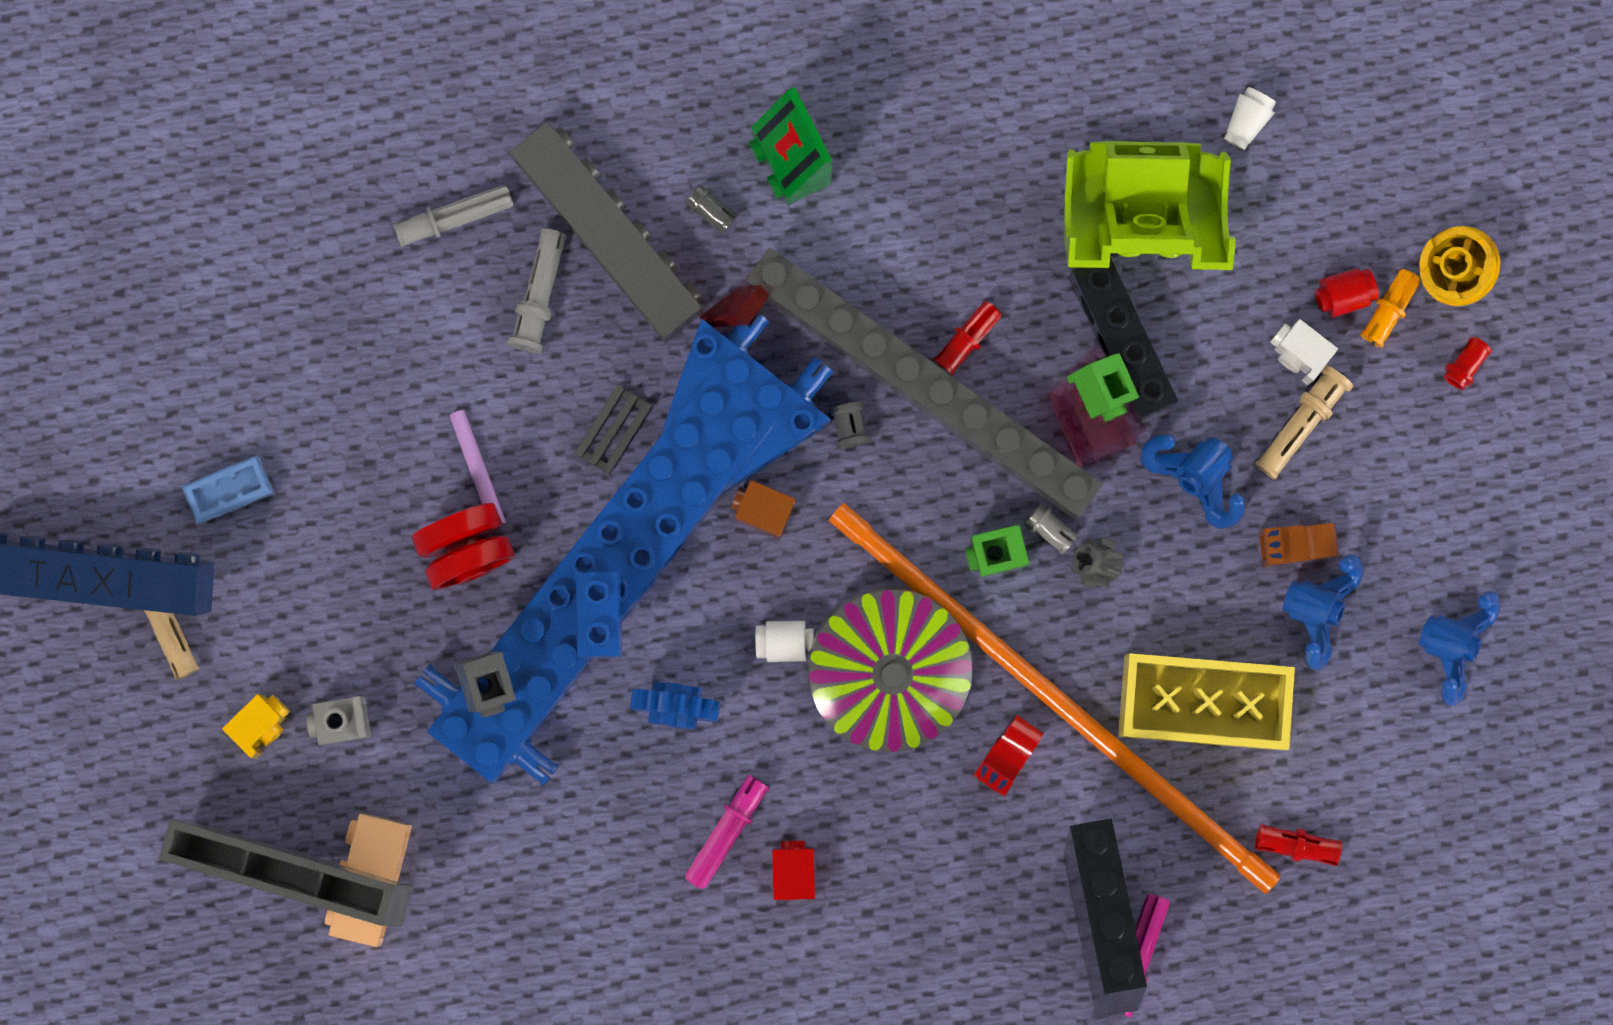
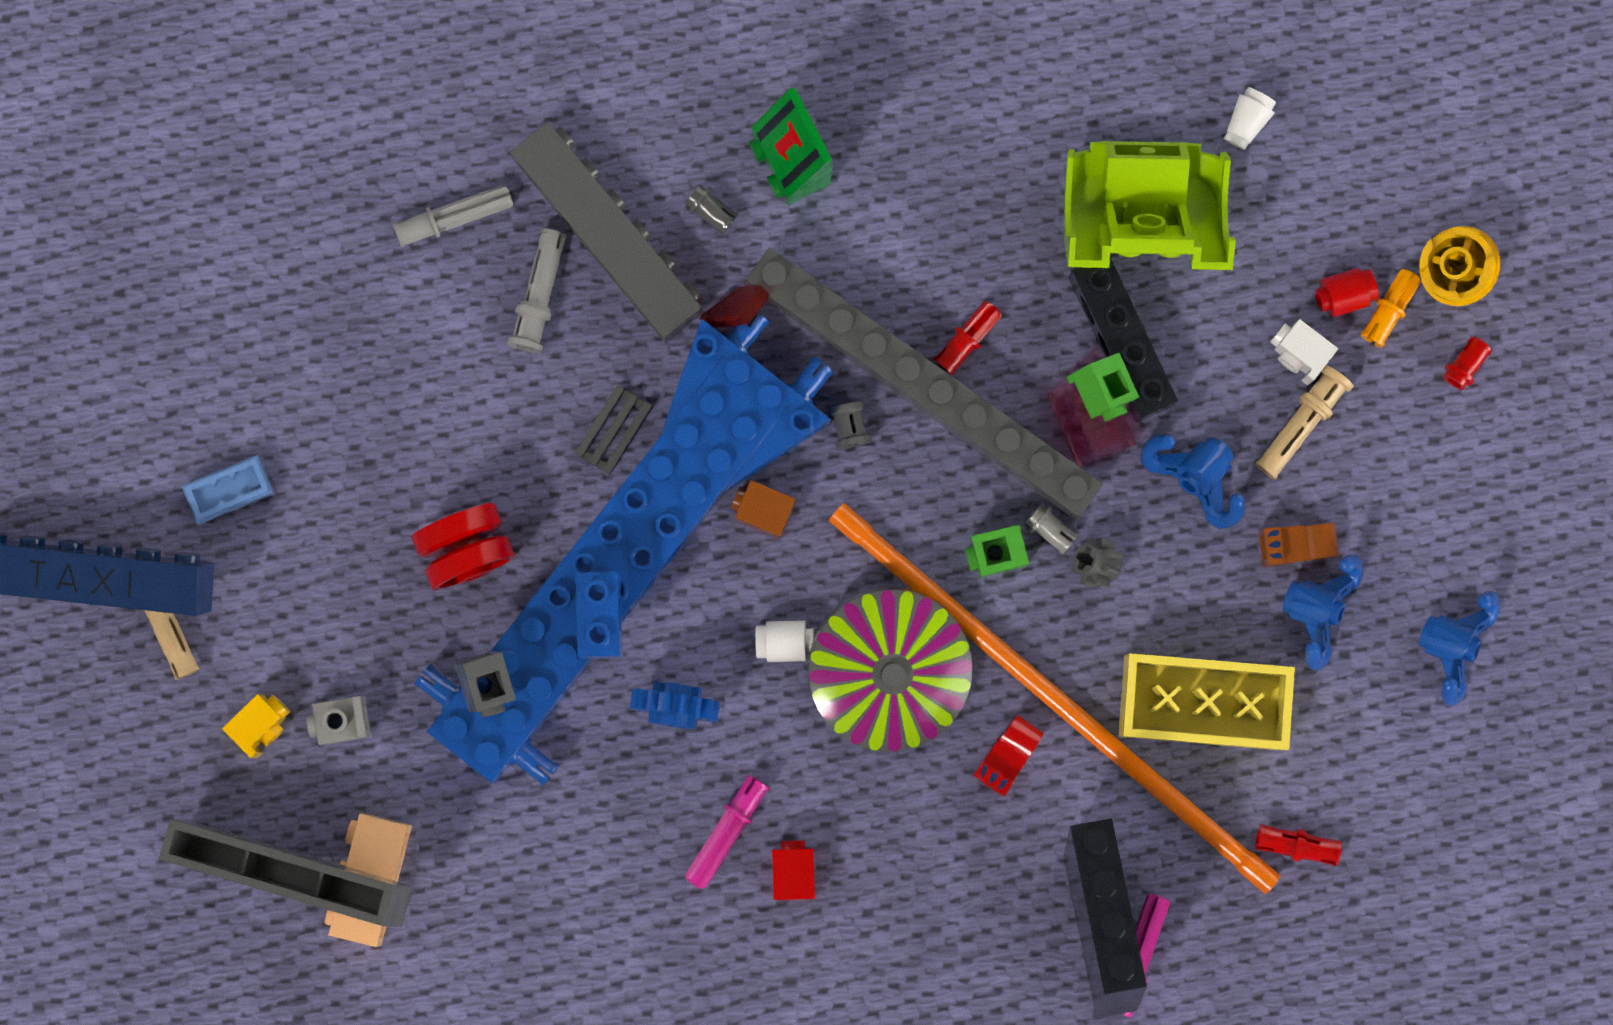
lavender bar [449,410,506,526] -> none

